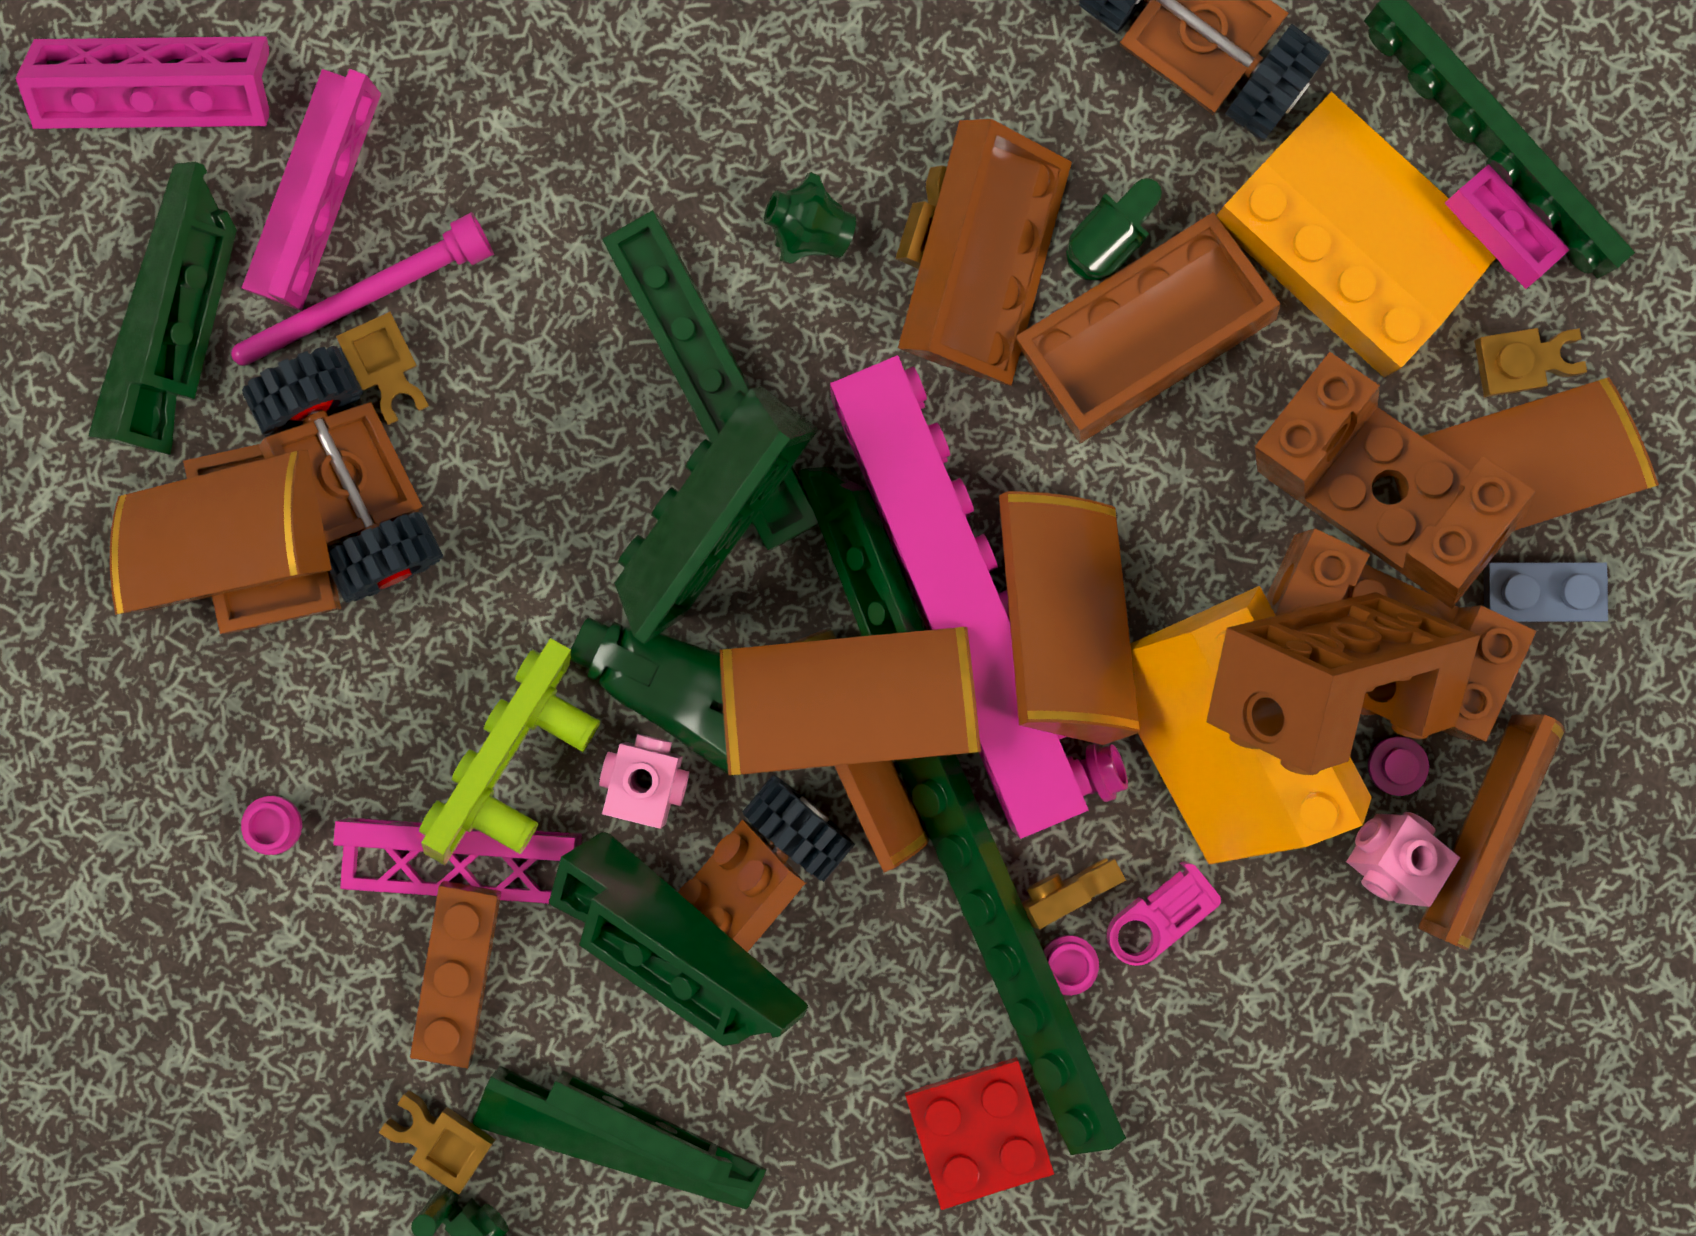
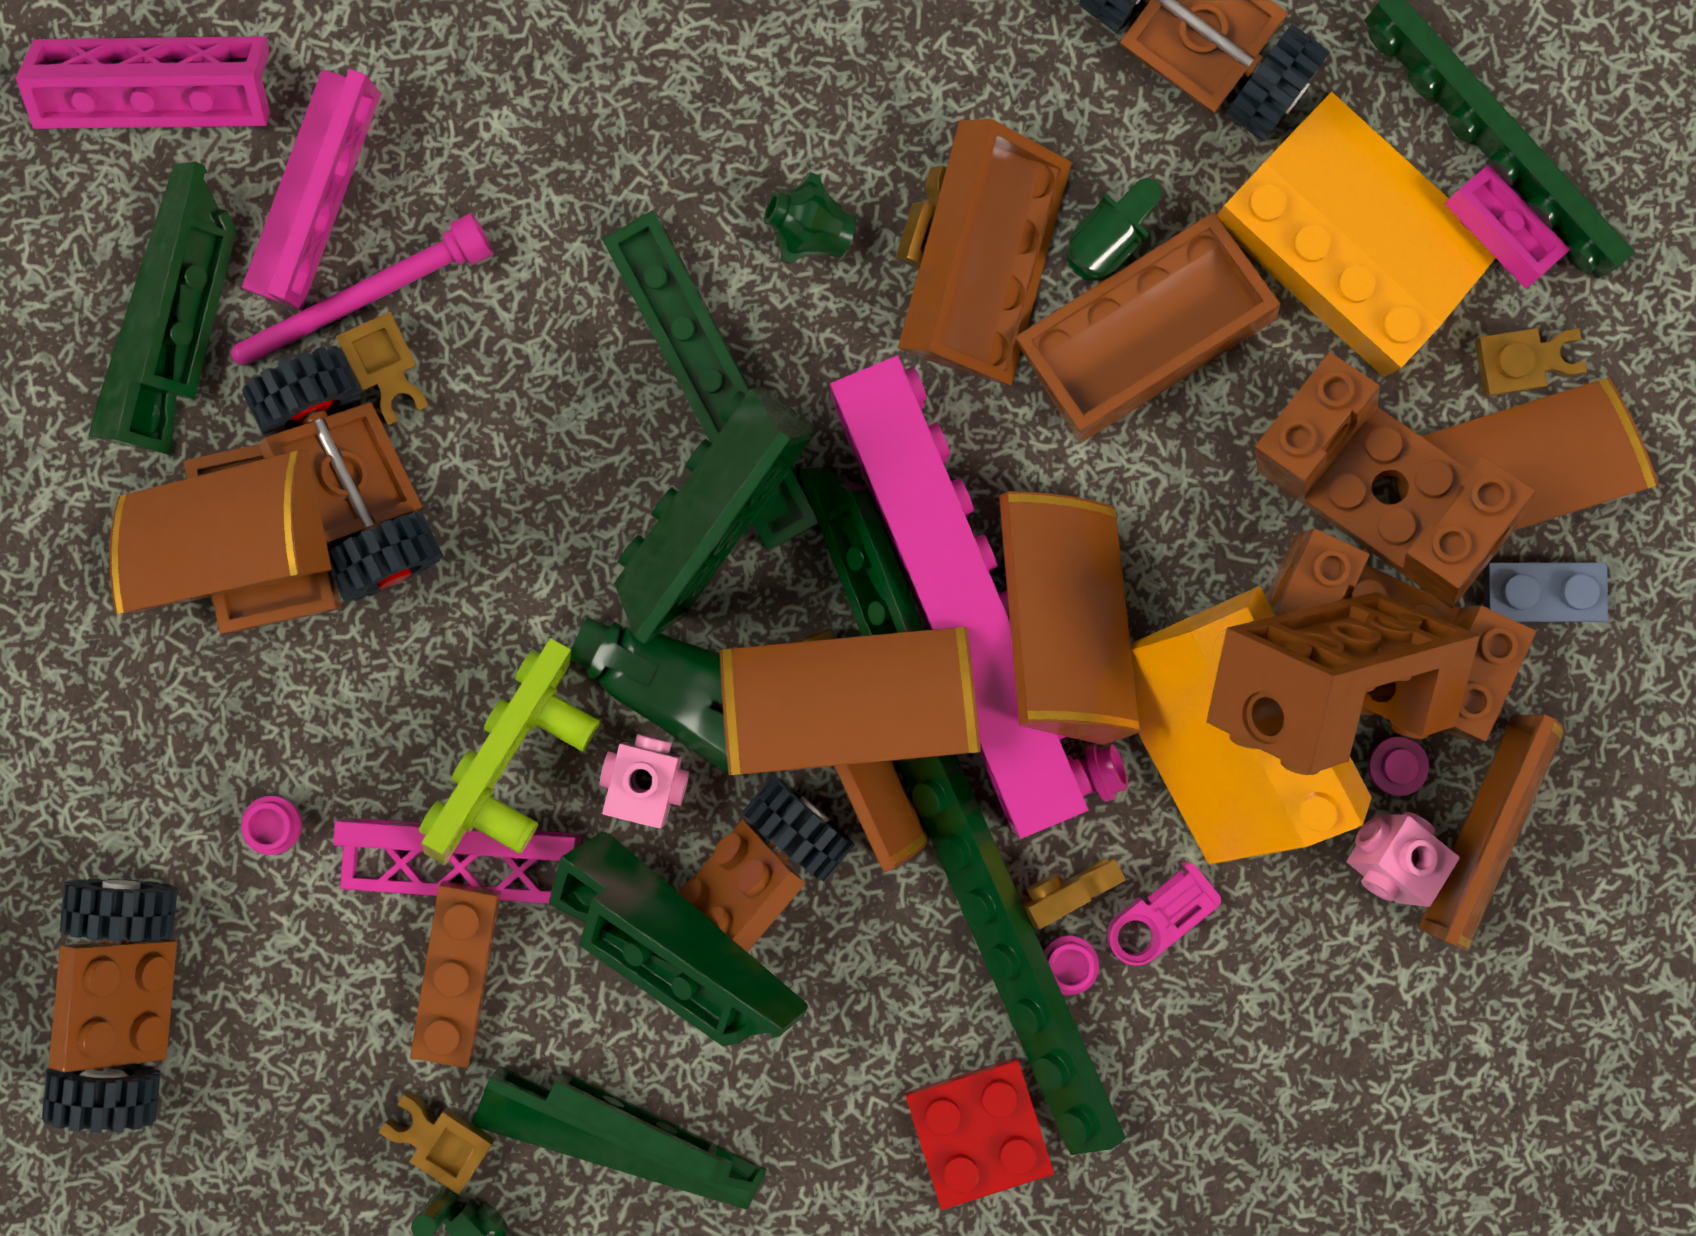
none -> plate [42,878,178,1133]

